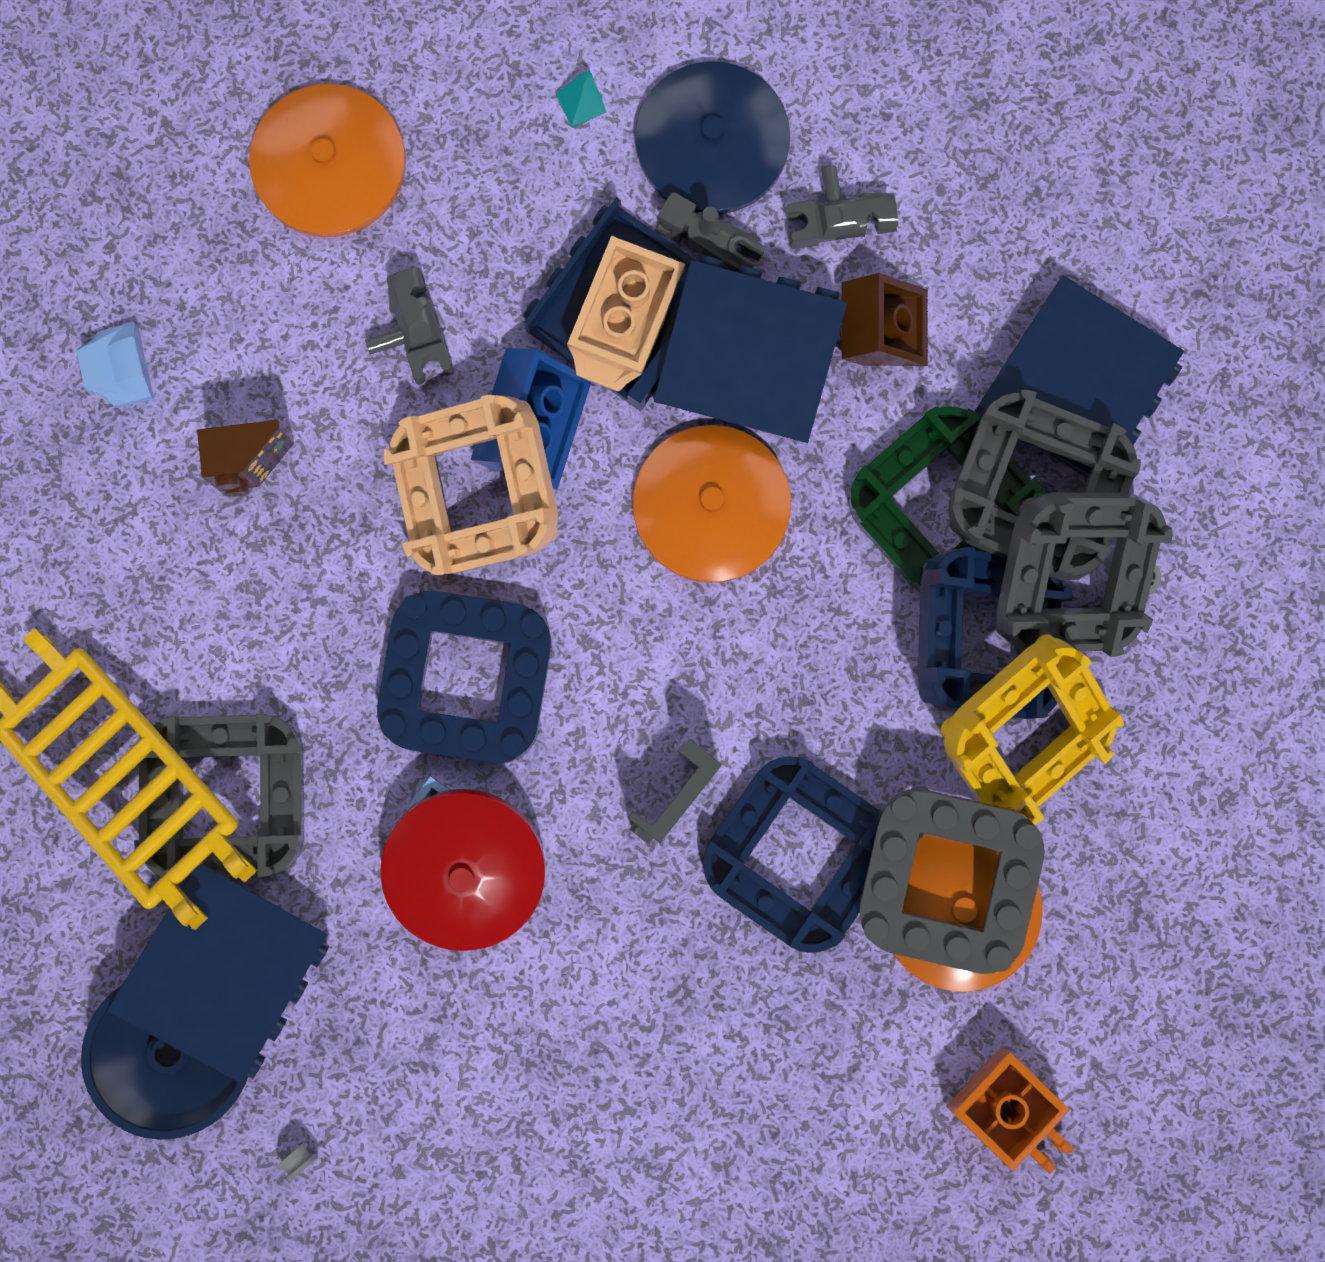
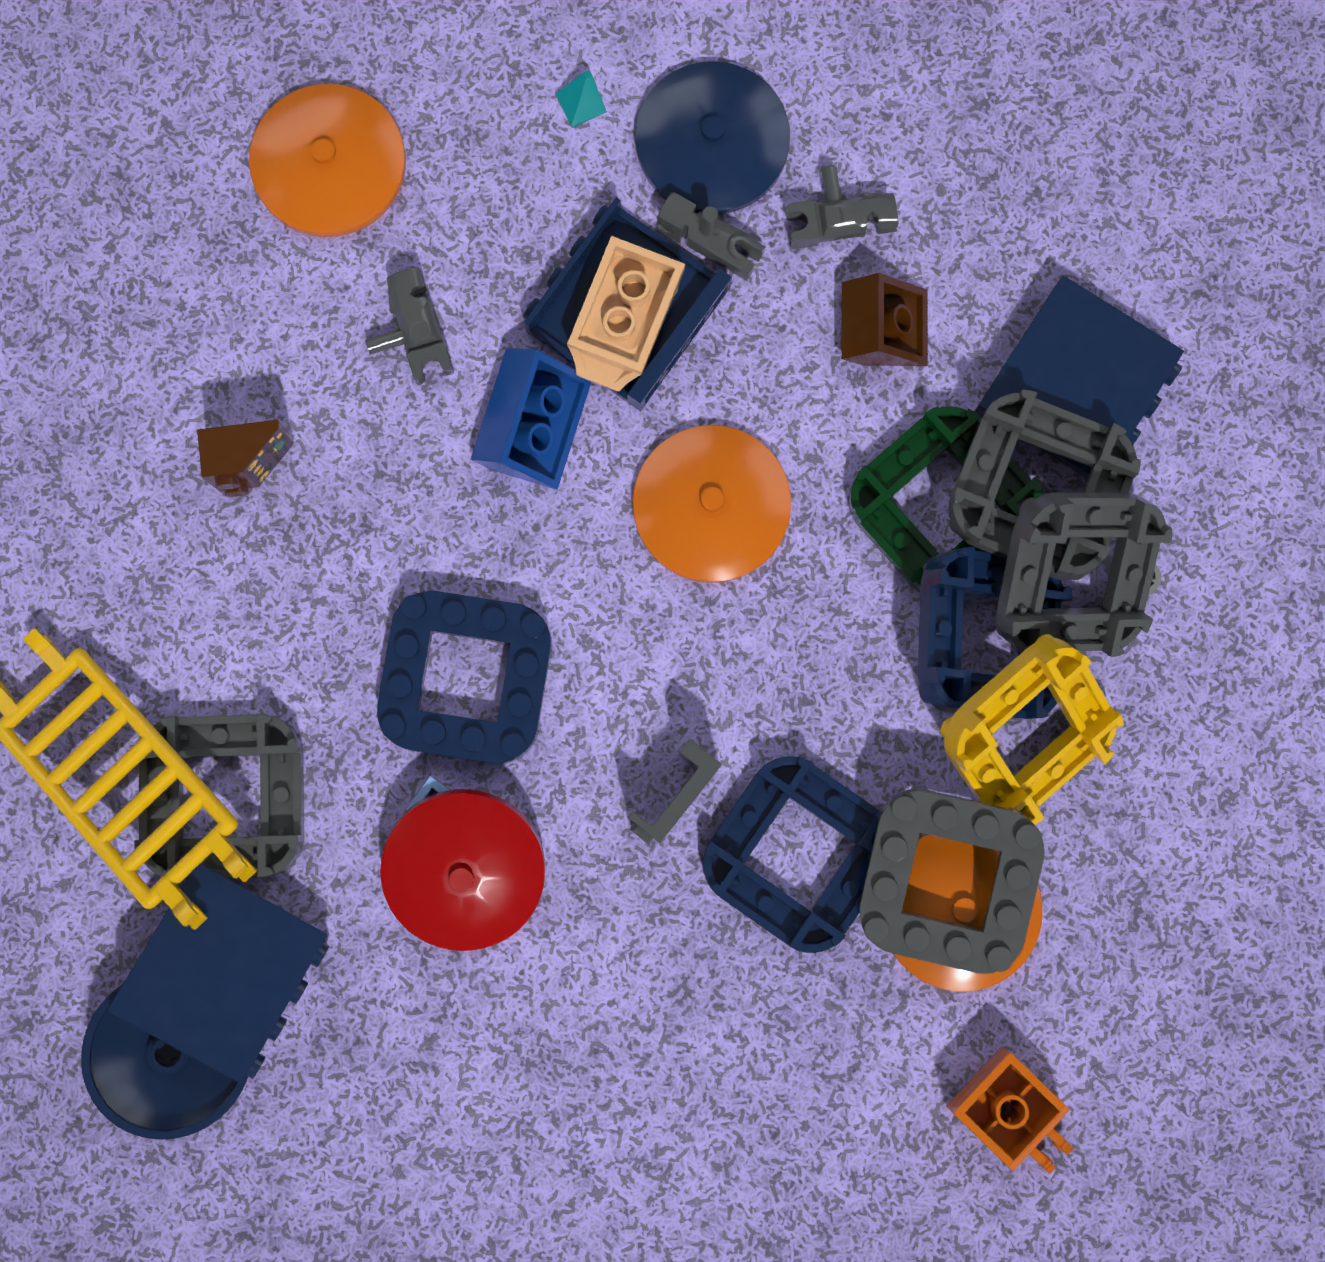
light blue slope [76,322,154,408] -> none
light grey bush [276,1141,318,1182] -> none
light nougat plate [383,395,558,575] -> none
dark blue panel [654,255,847,443] -> none

